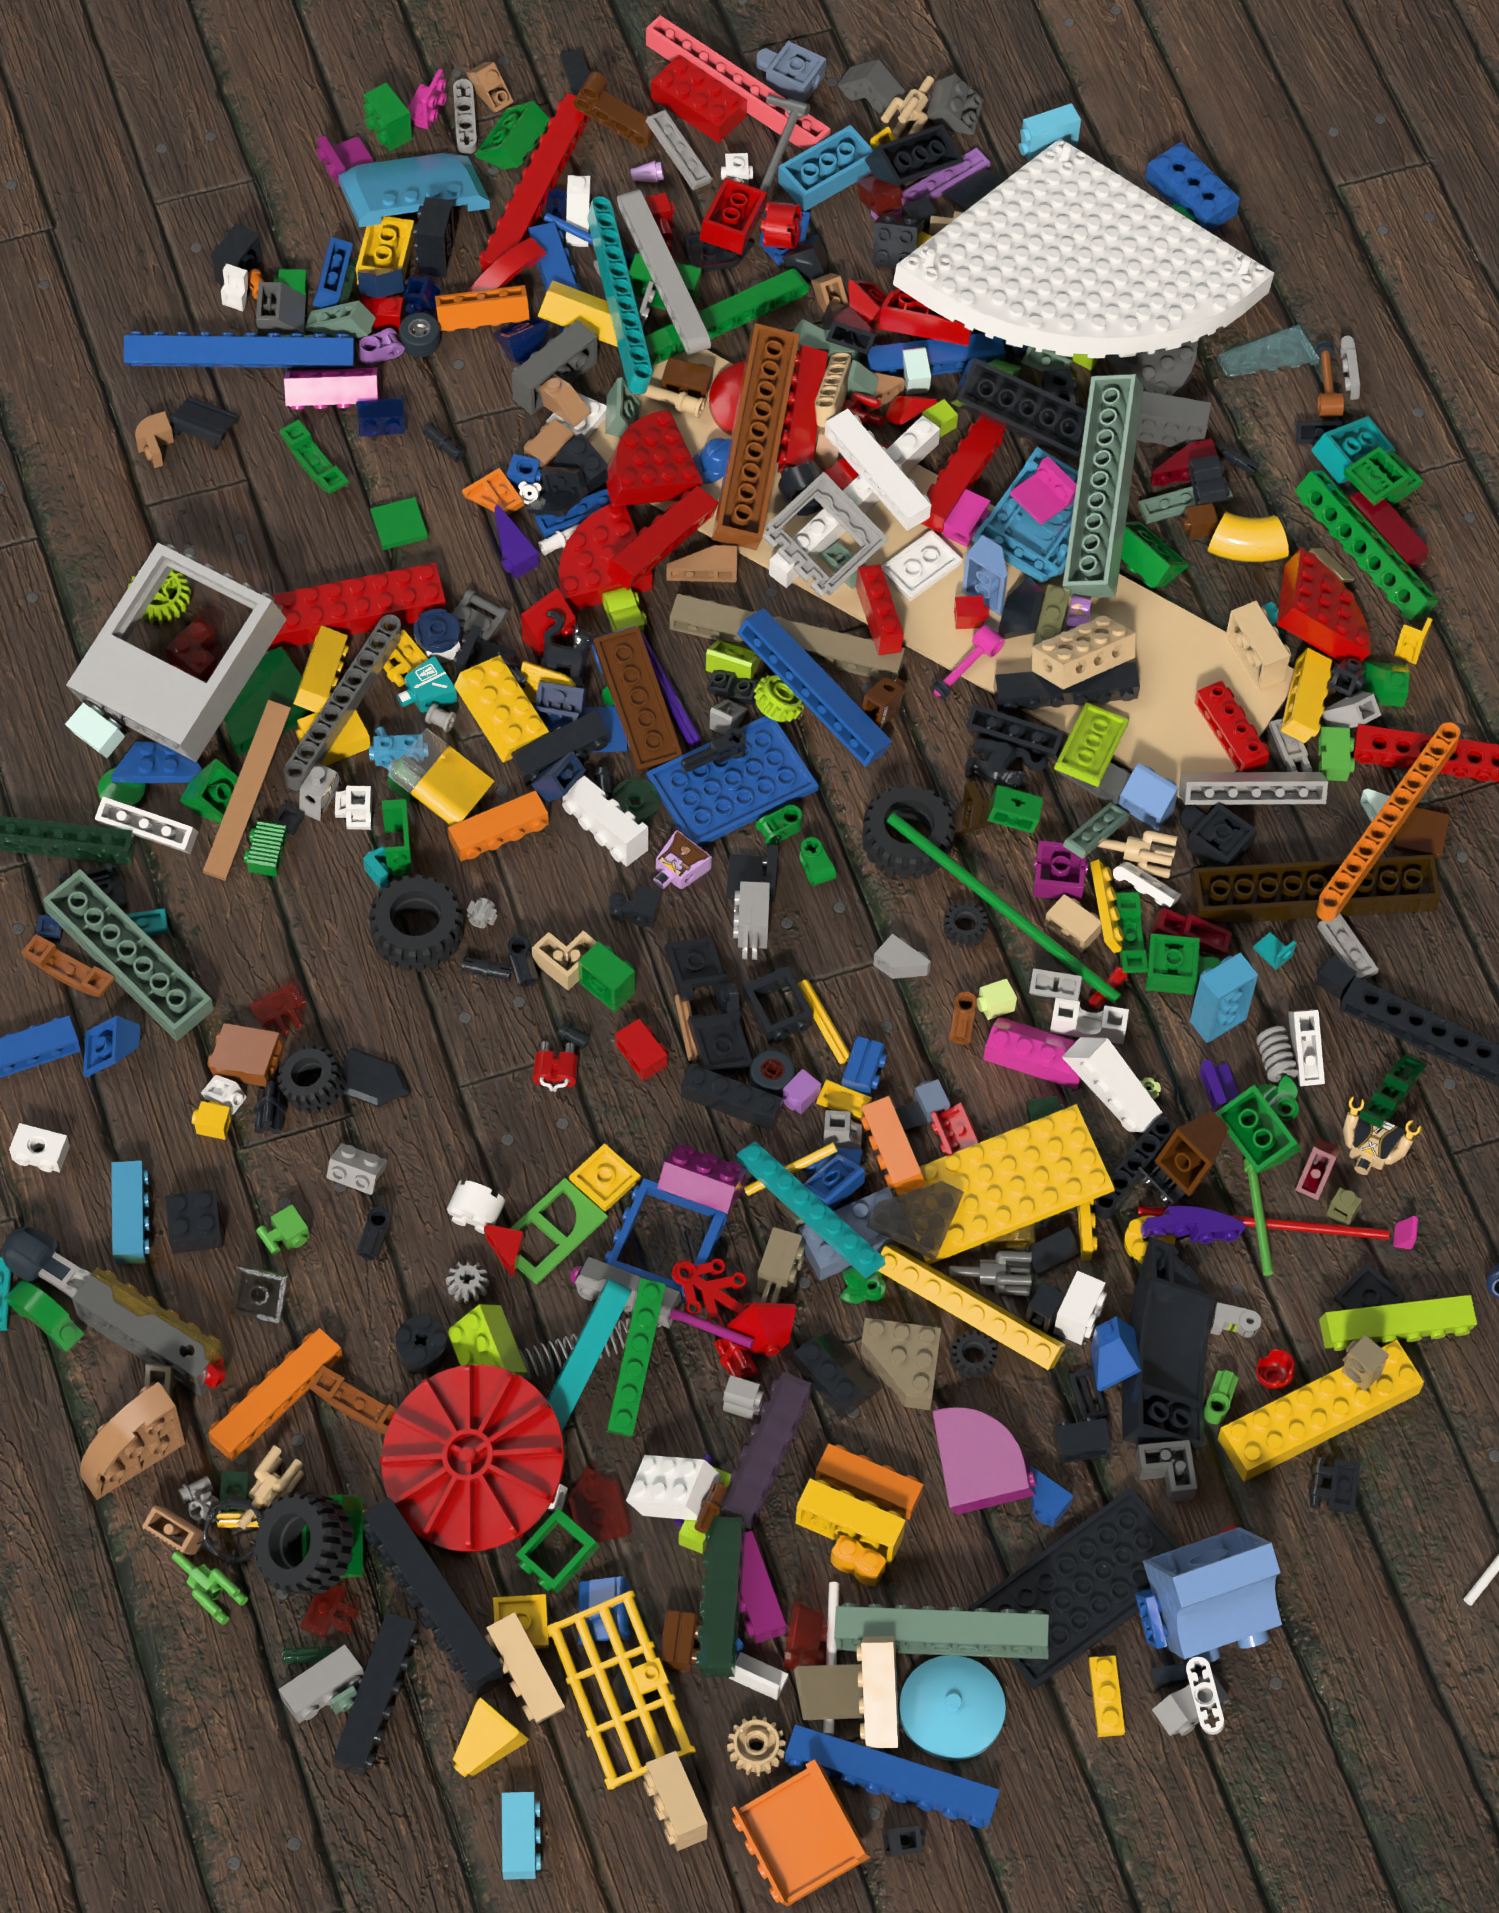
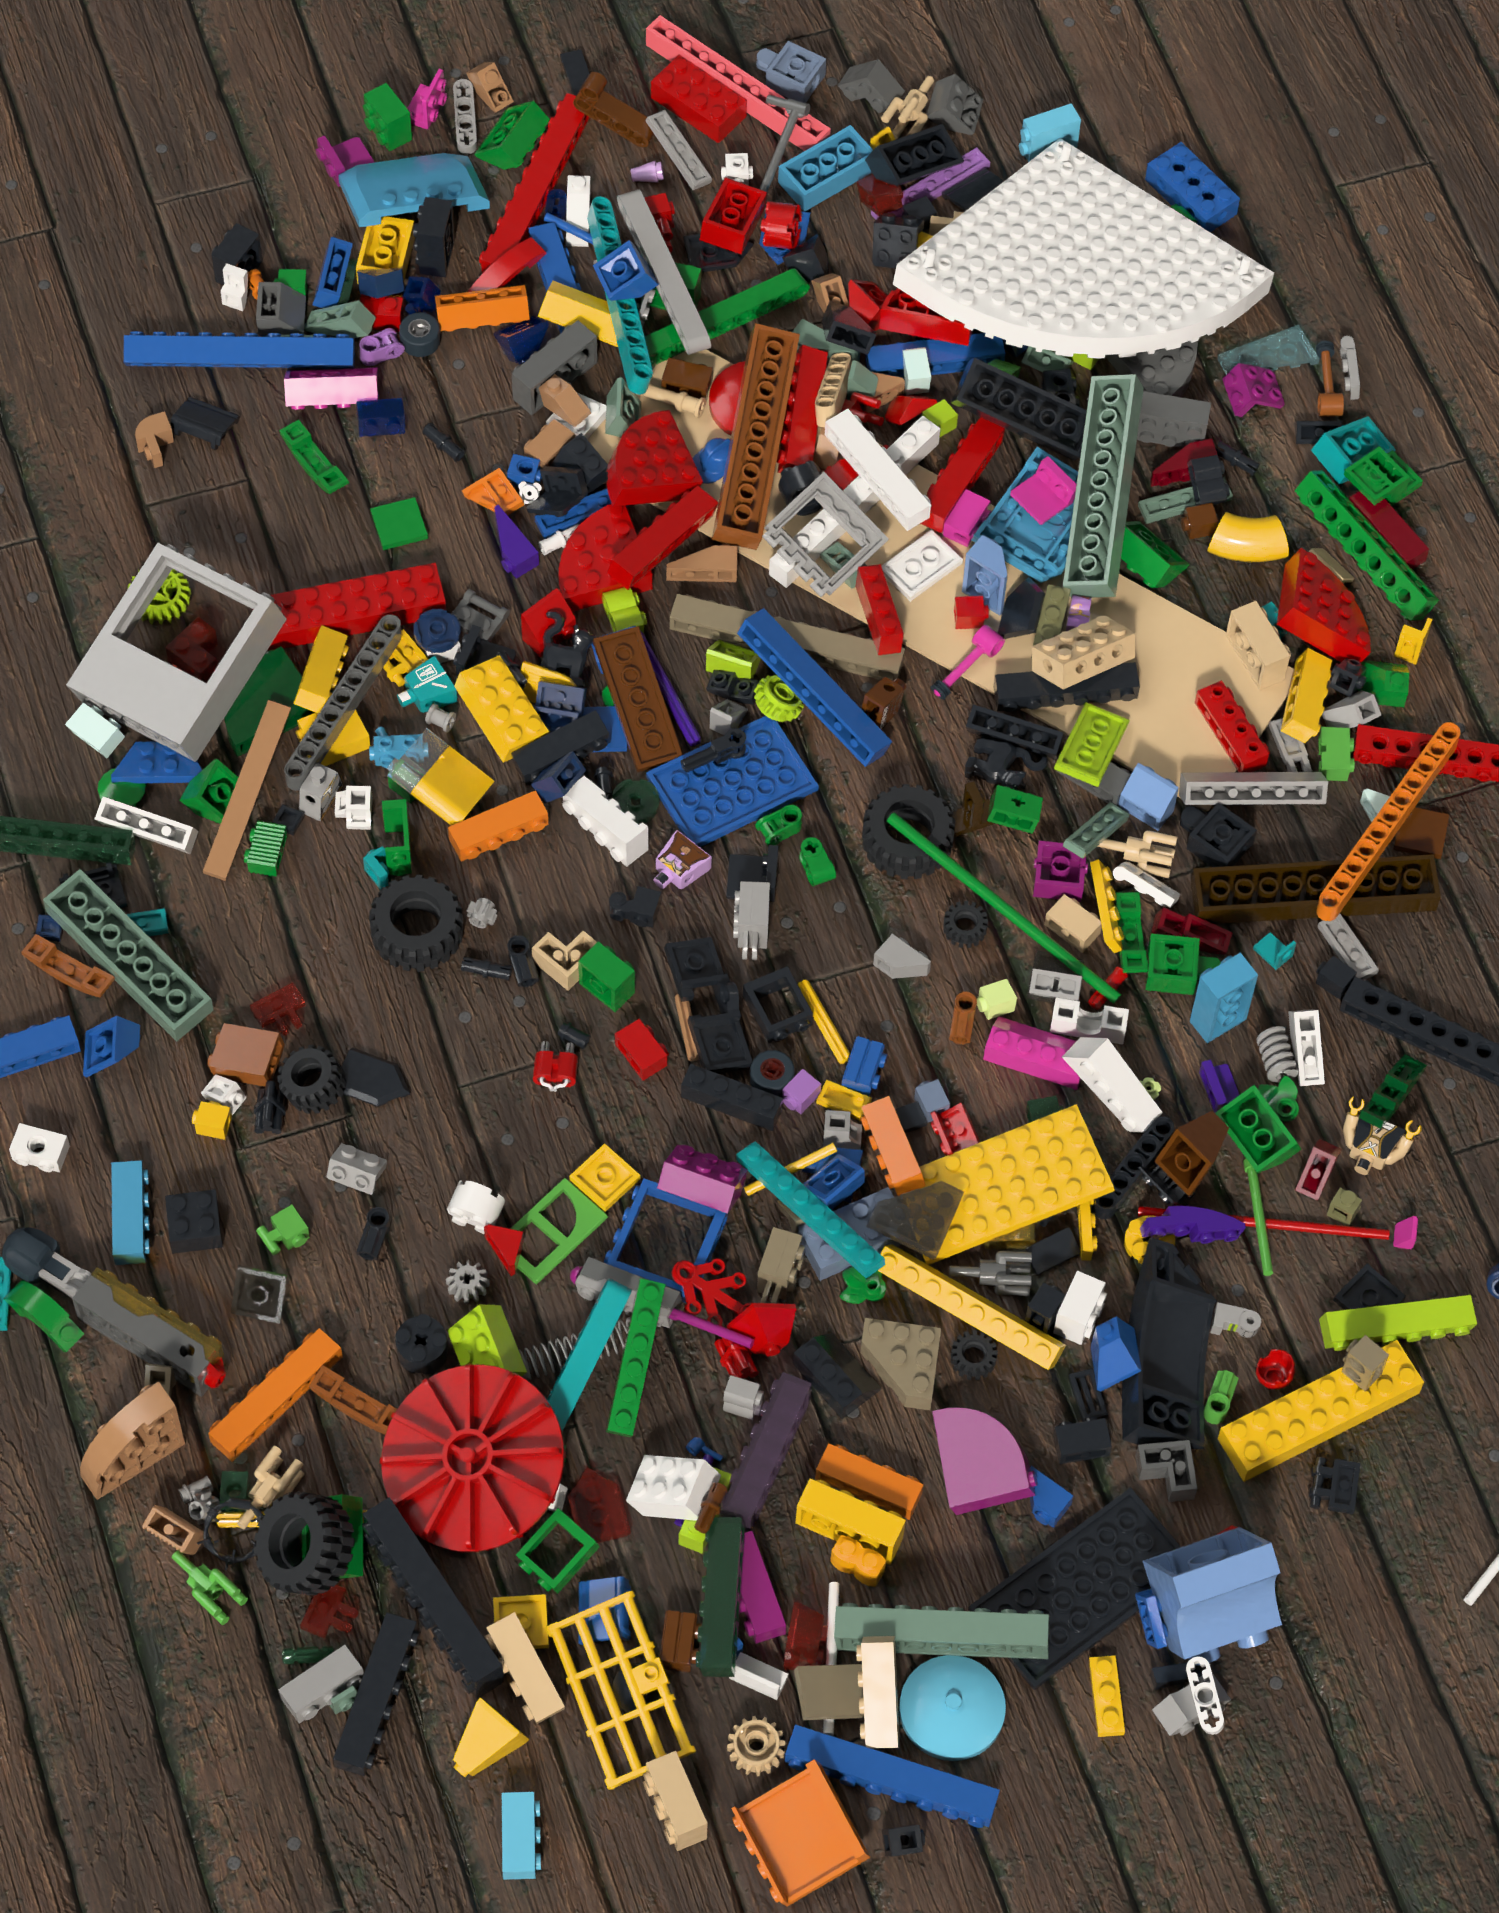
none -> blue slope [593,240,659,301]
none -> blue hand [686,1437,723,1462]
none -> magenta bracket [1222,363,1285,417]

